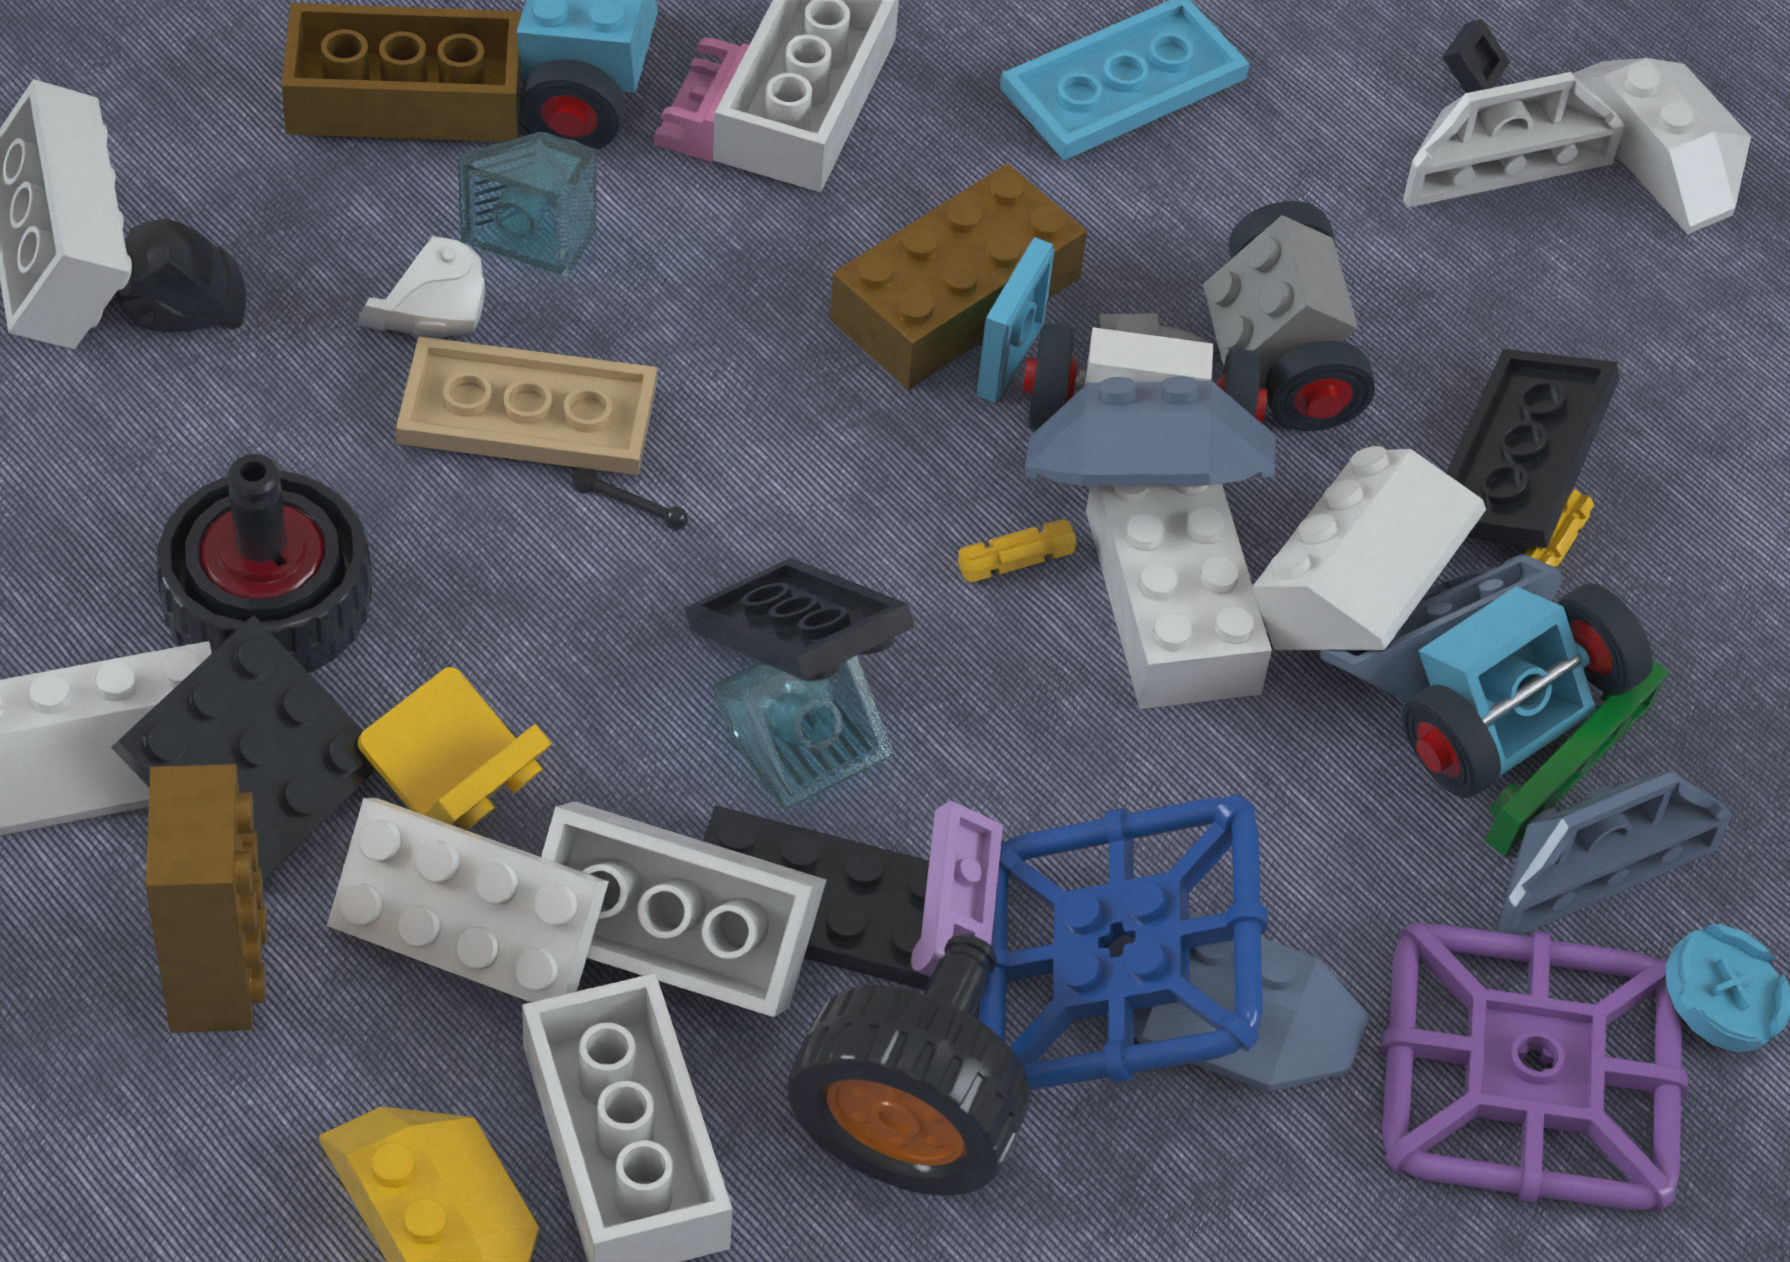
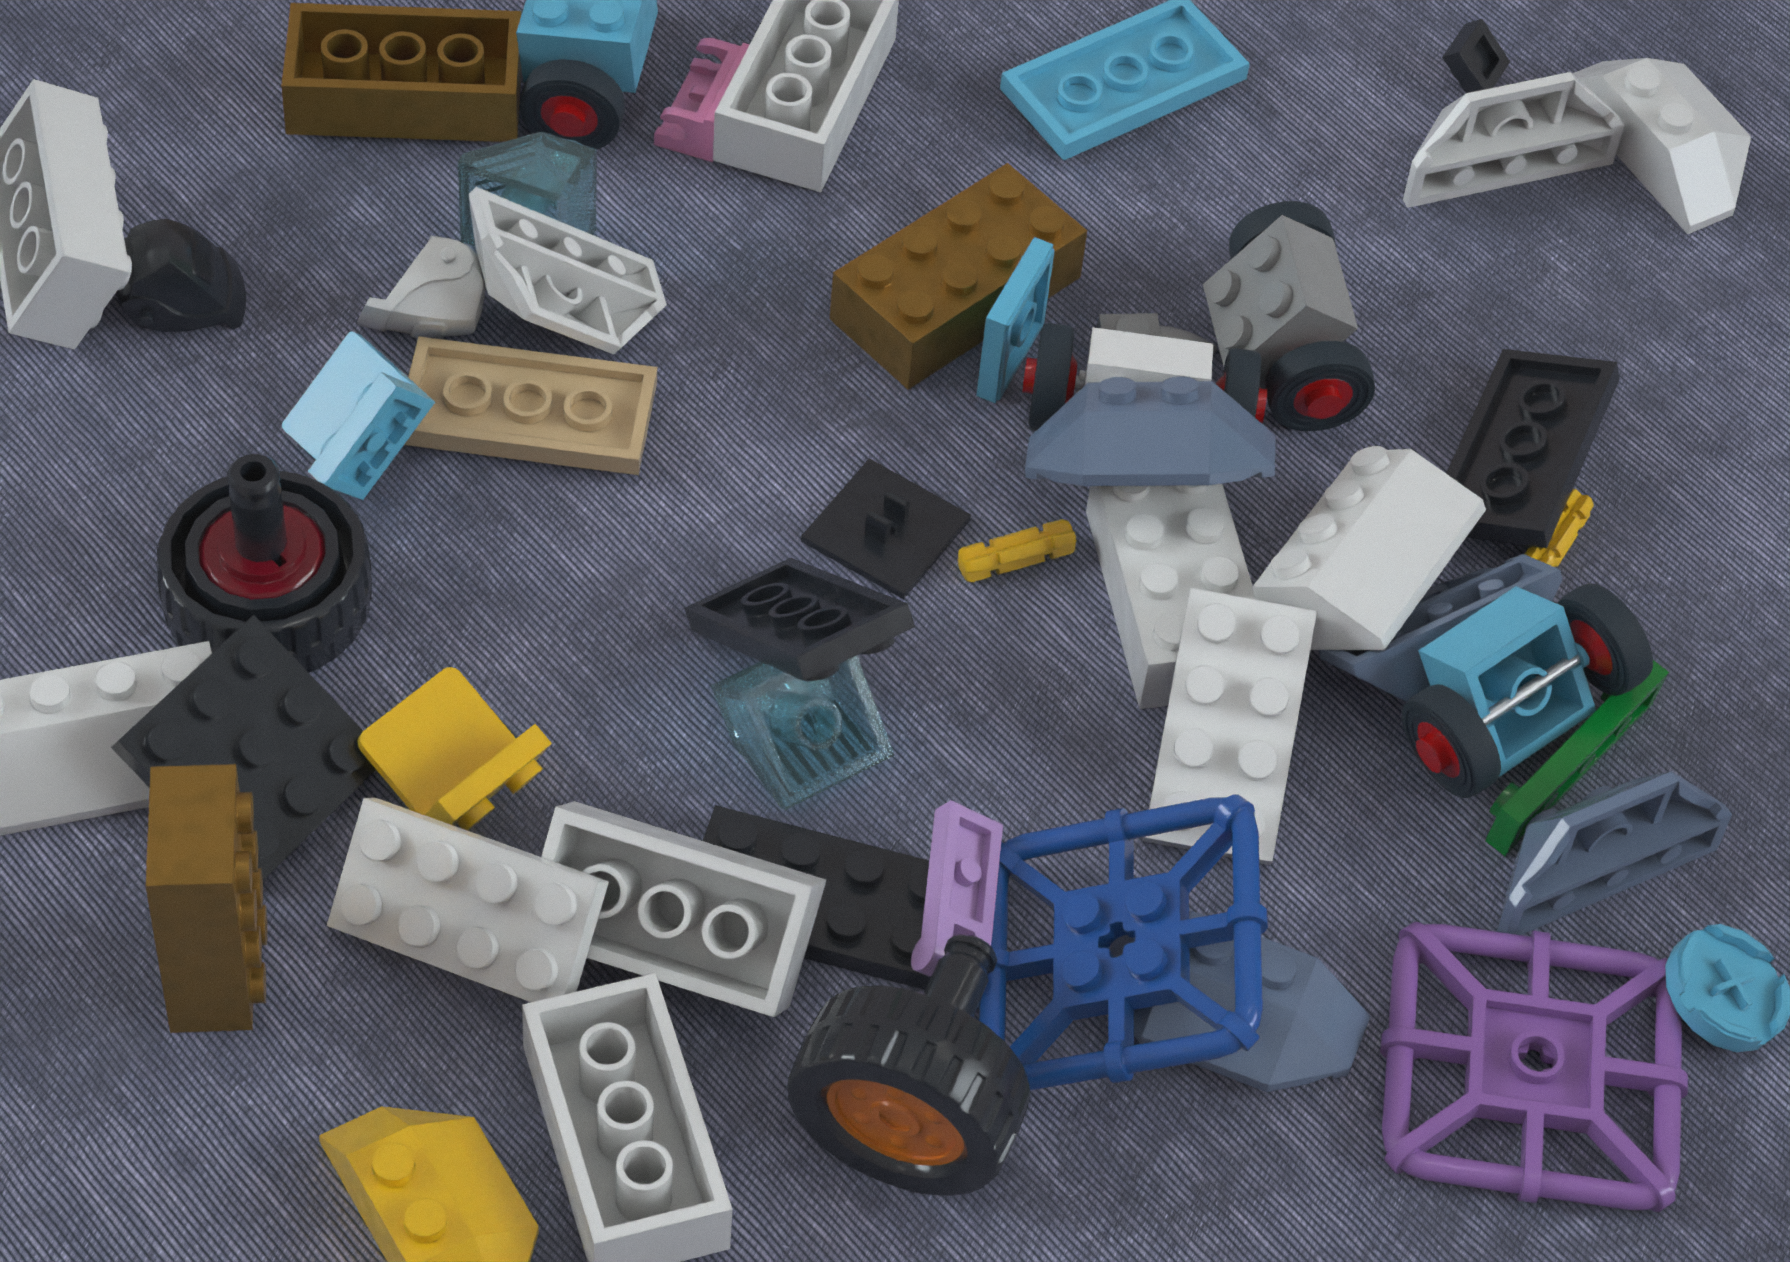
black hinge [572,468,688,530] -> none
none -> medium azure bracket [282,332,435,500]
none -> white wedge [469,187,667,354]
none -> black piece [801,458,971,600]
none -> white plate [1143,587,1317,865]

